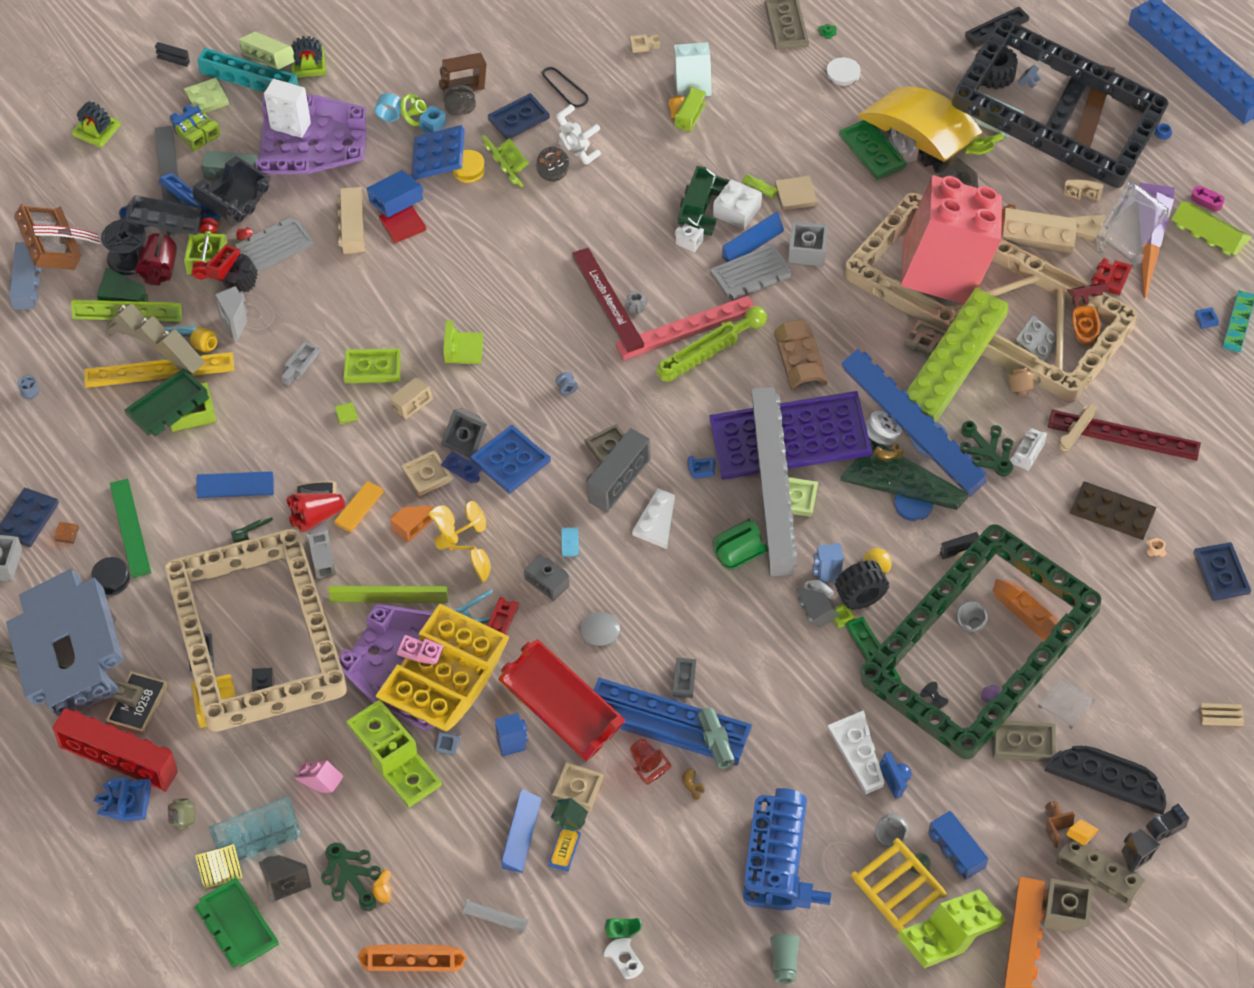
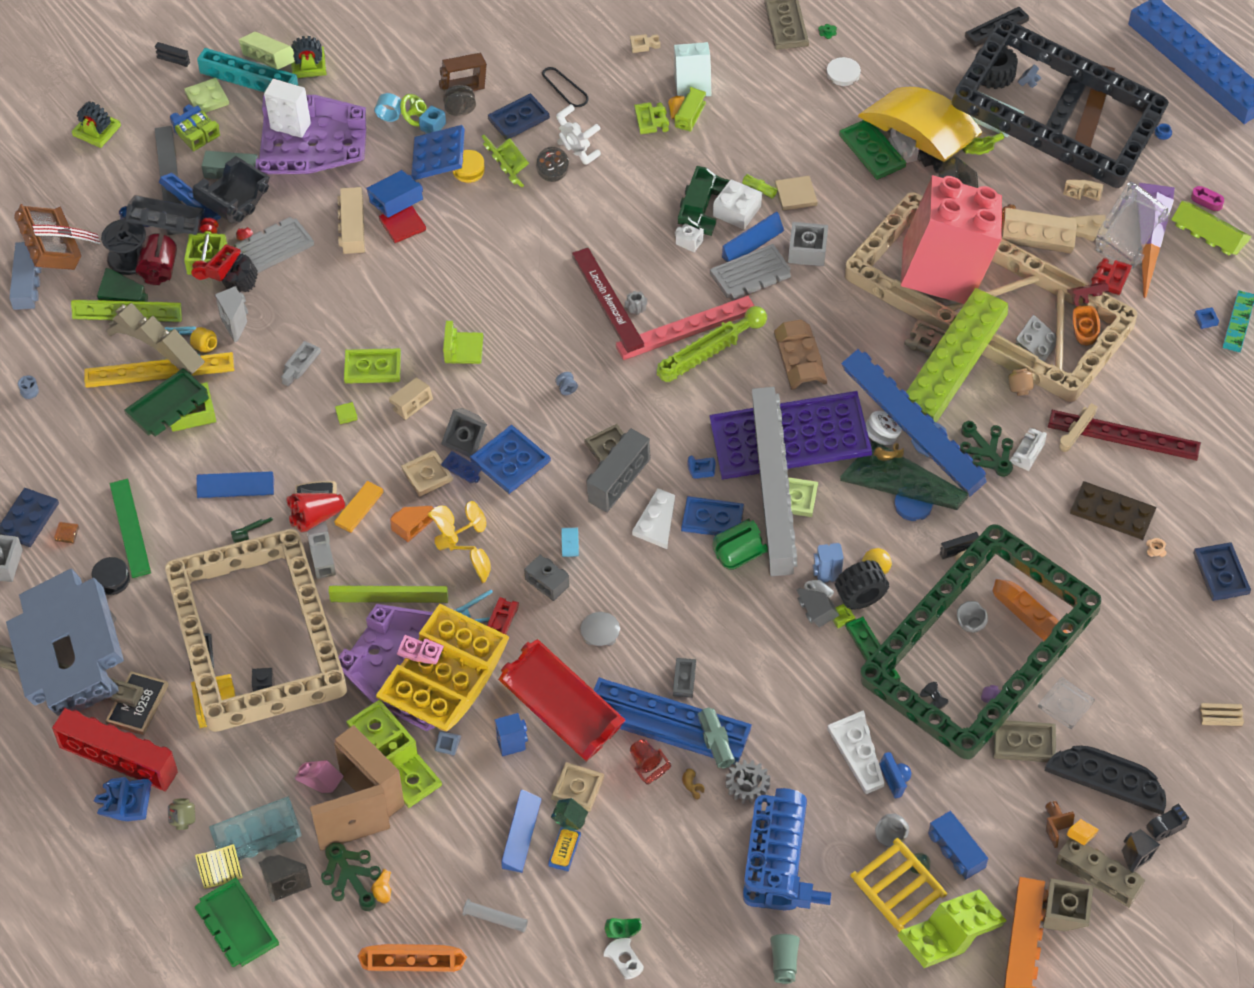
none -> medium nougat container [310,725,405,851]
none -> lime plate [634,102,669,134]
none -> blue tile [681,496,744,536]
none -> light grey gear [726,760,770,804]

